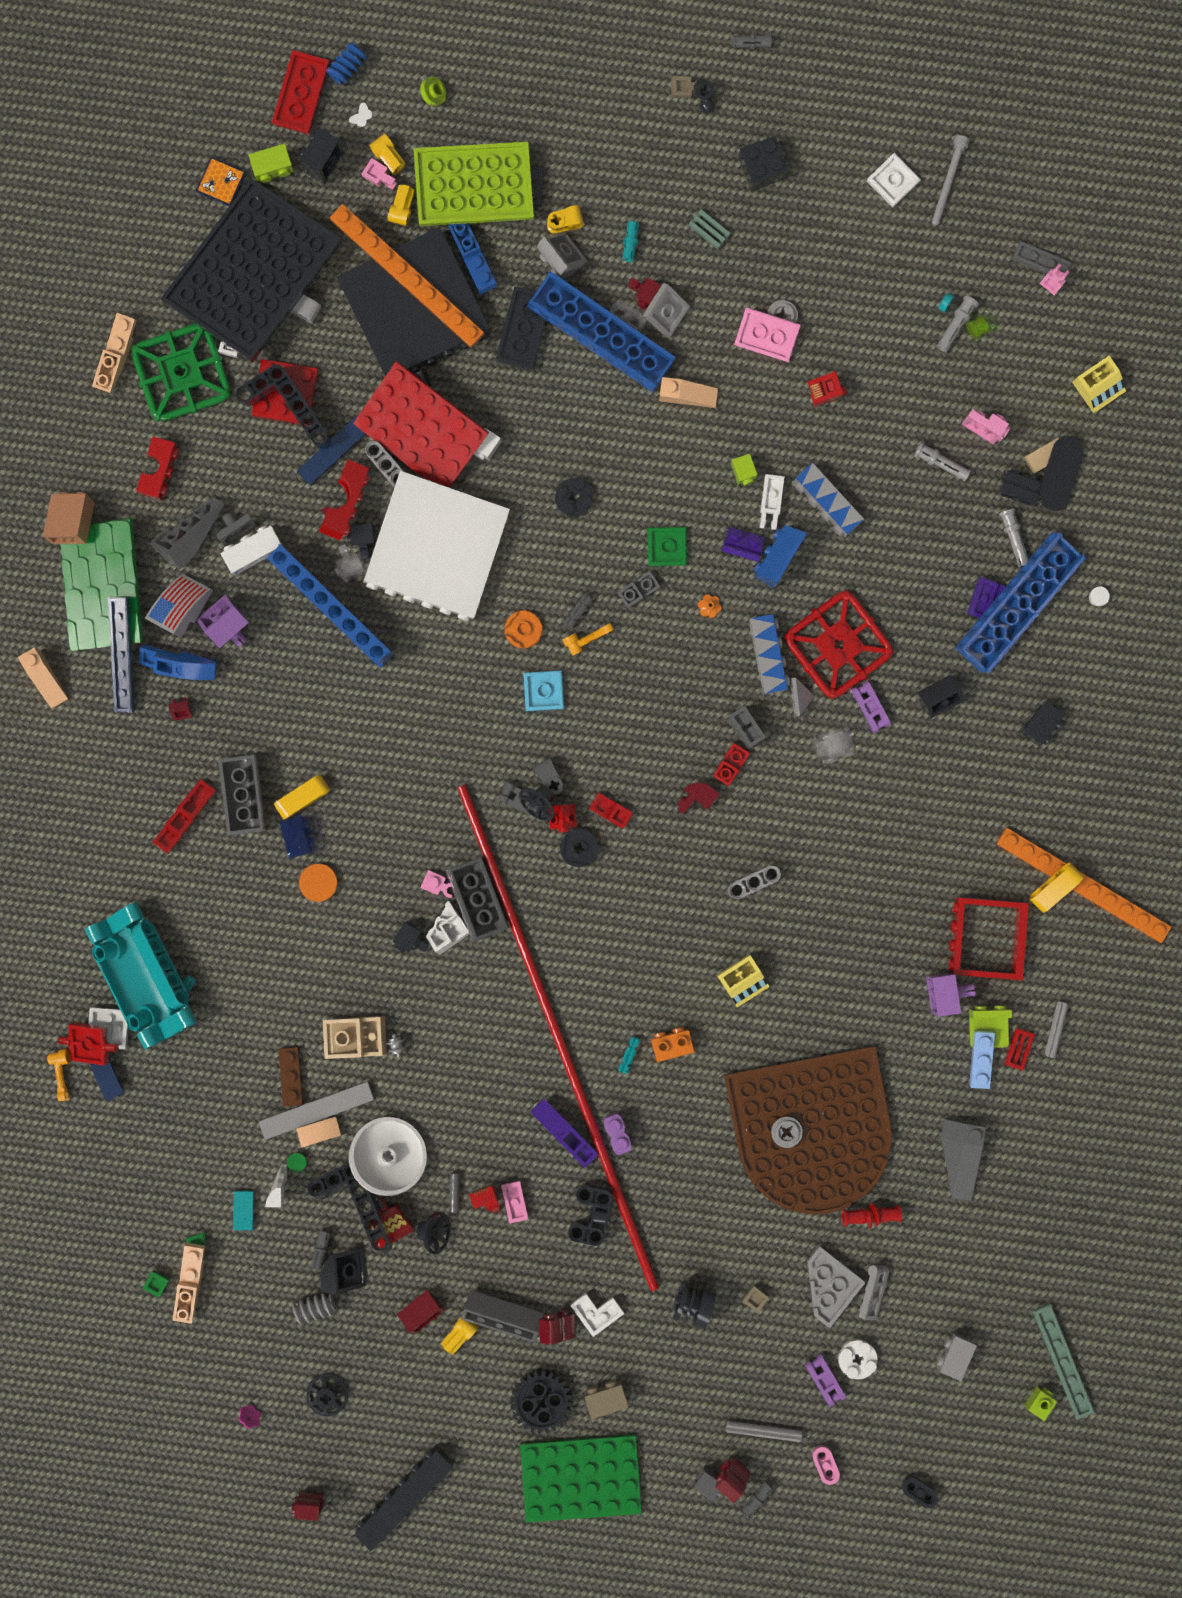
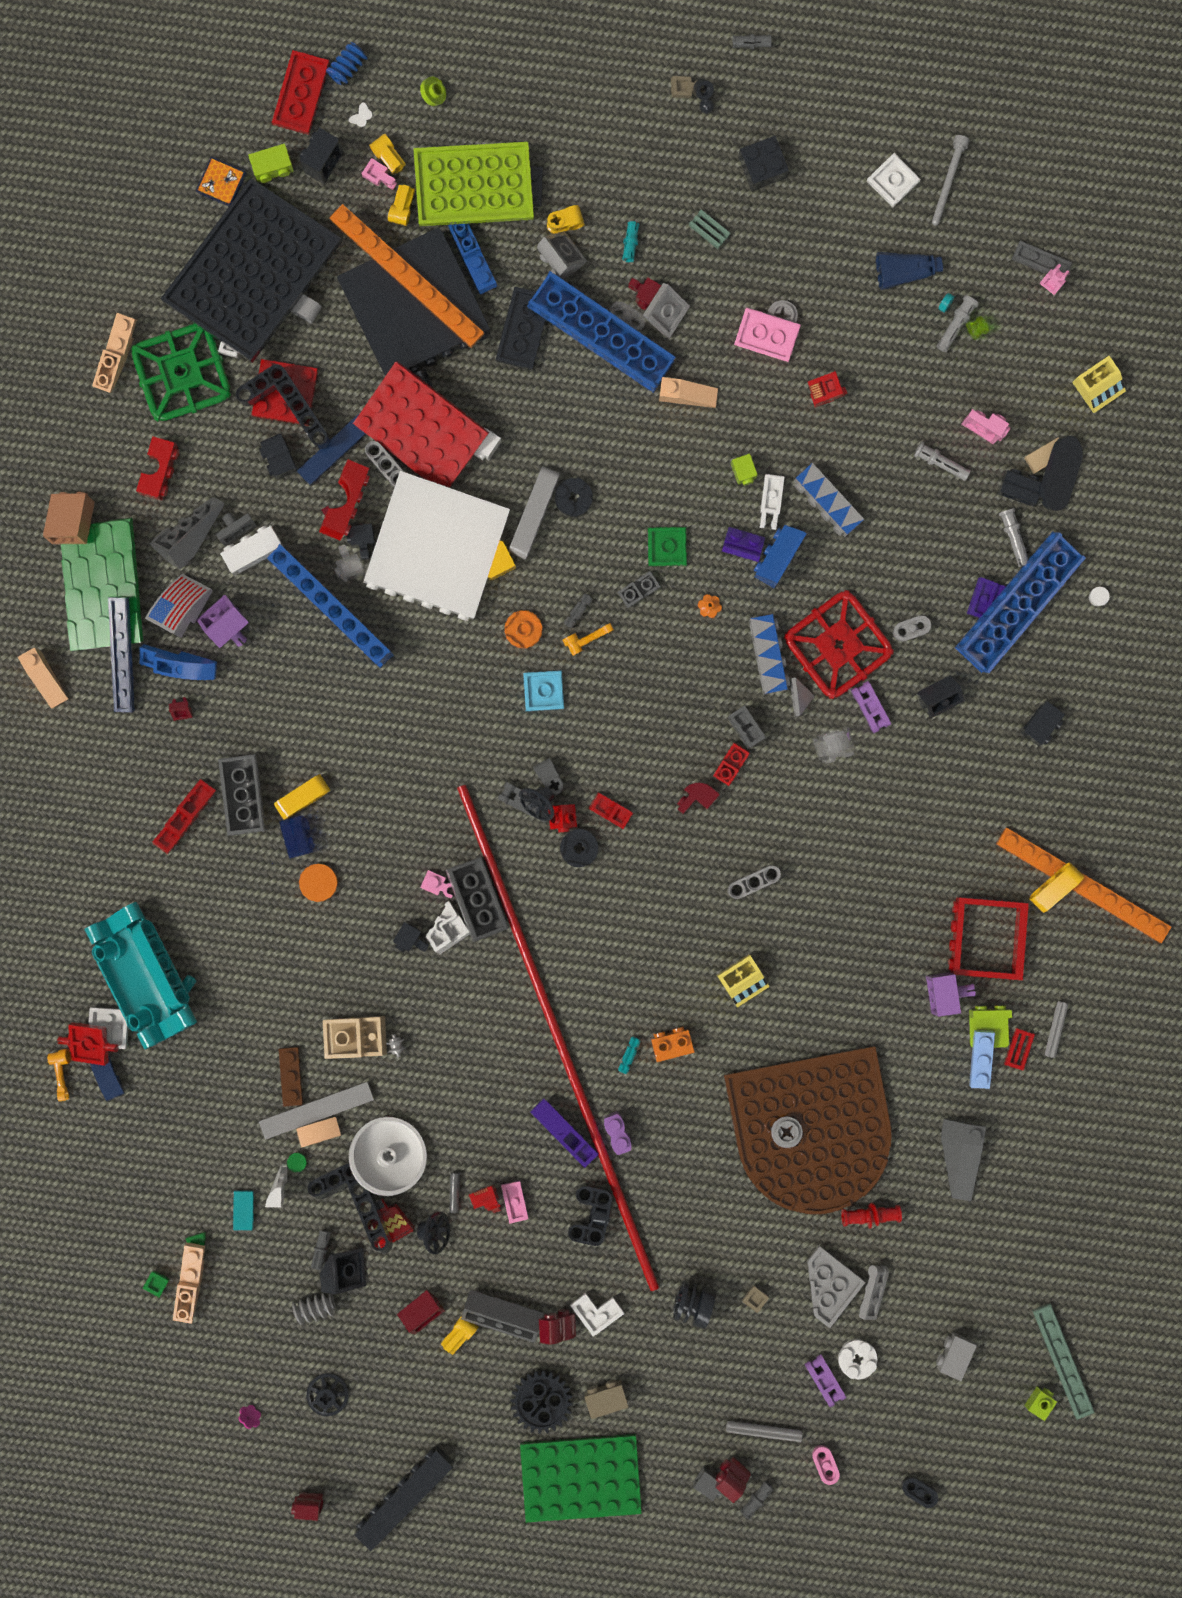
none -> black brick [259,433,298,479]
none -> yellow slope [488,540,516,580]
none -> light grey beam [508,466,560,559]
none -> dark blue piece [875,252,943,290]
none -> light grey plate [893,616,931,642]

